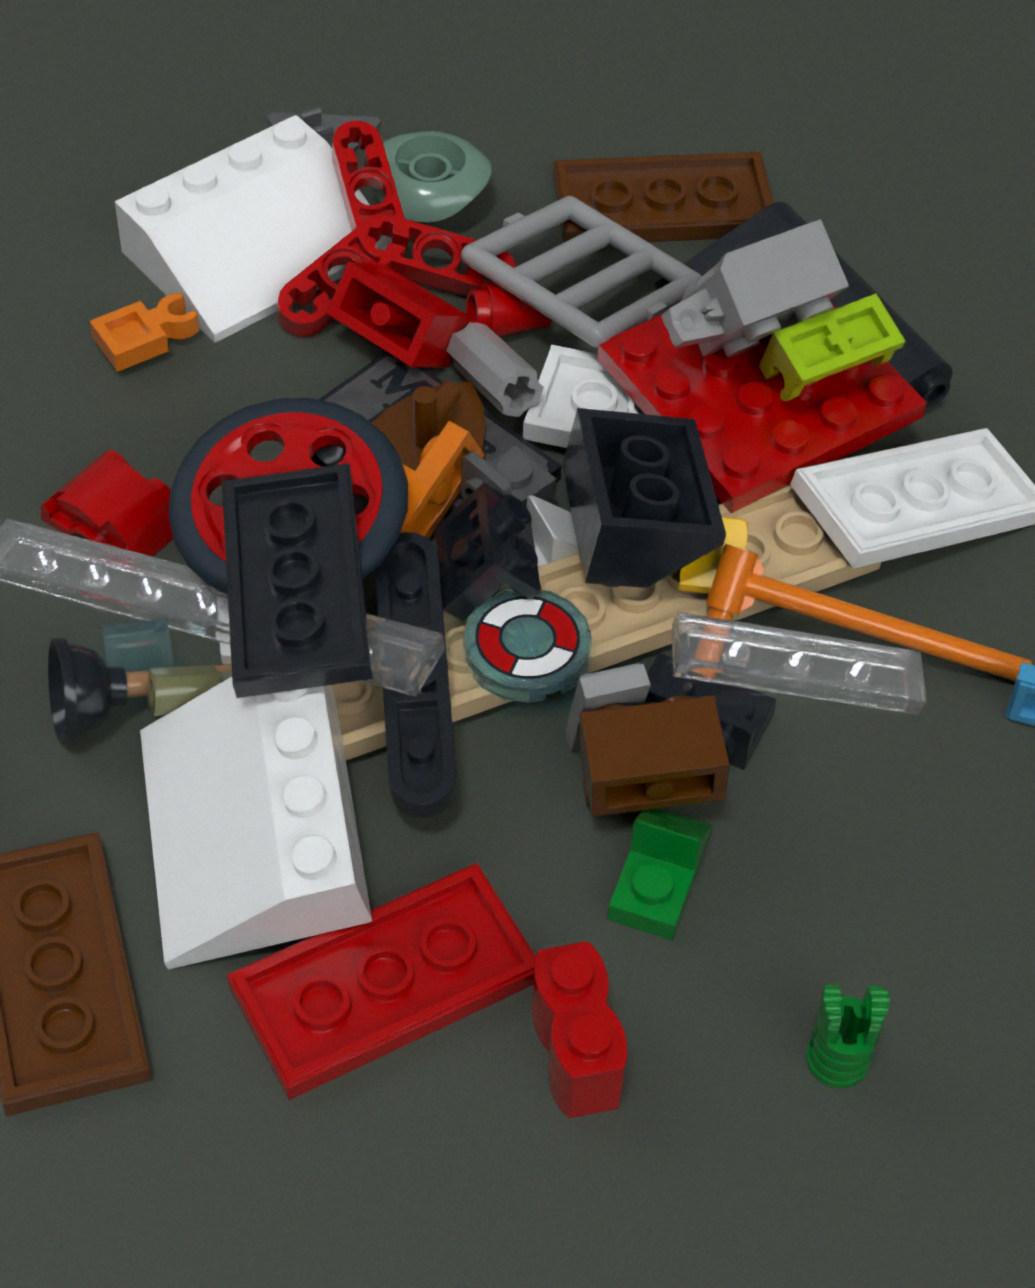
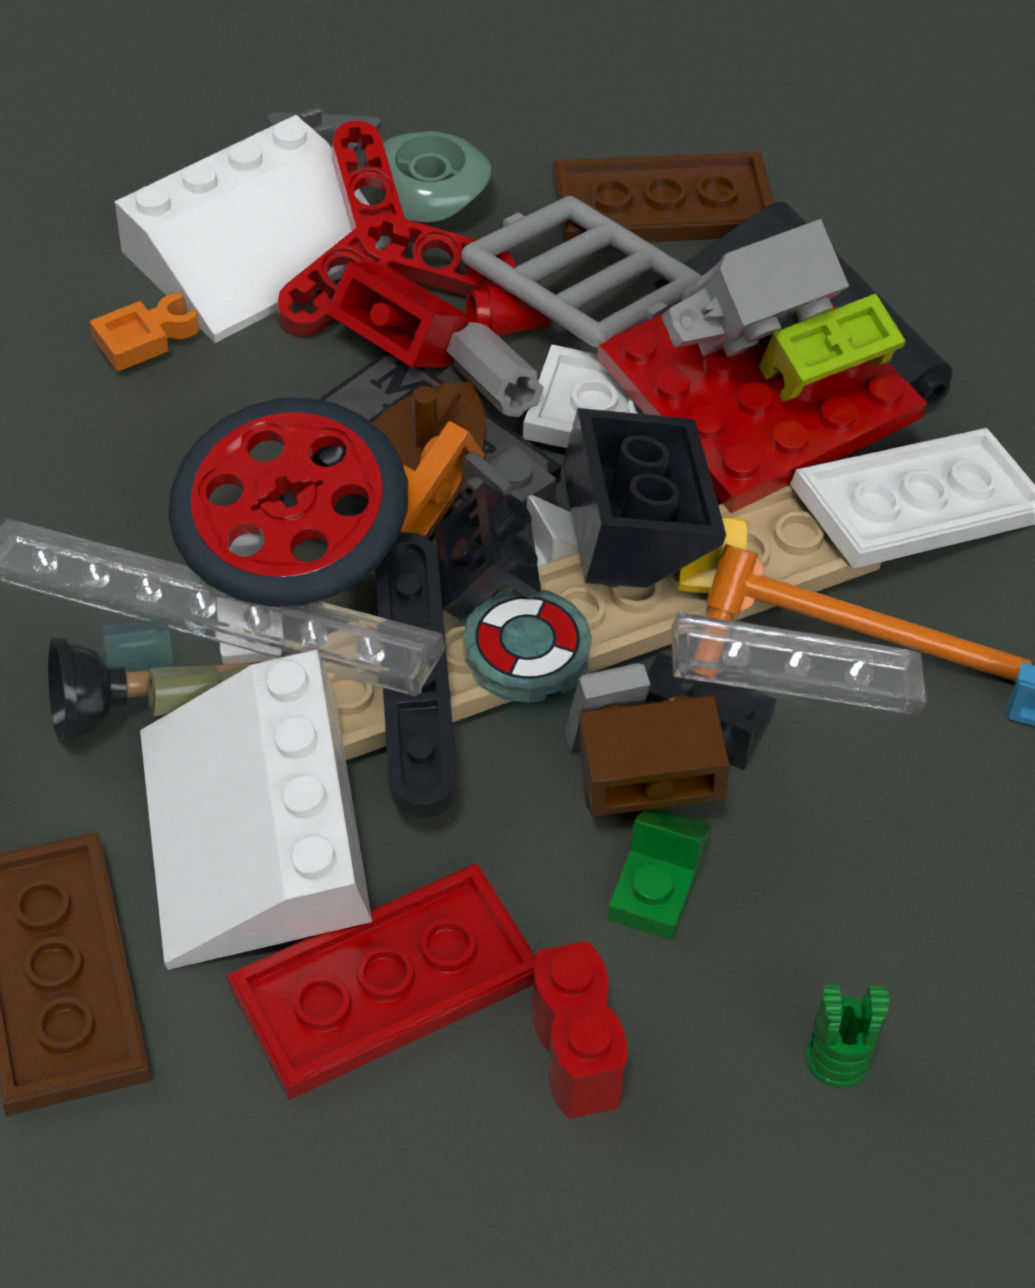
red cylinder [41,450,173,577] -> none
black tile [222,463,373,698] -> none

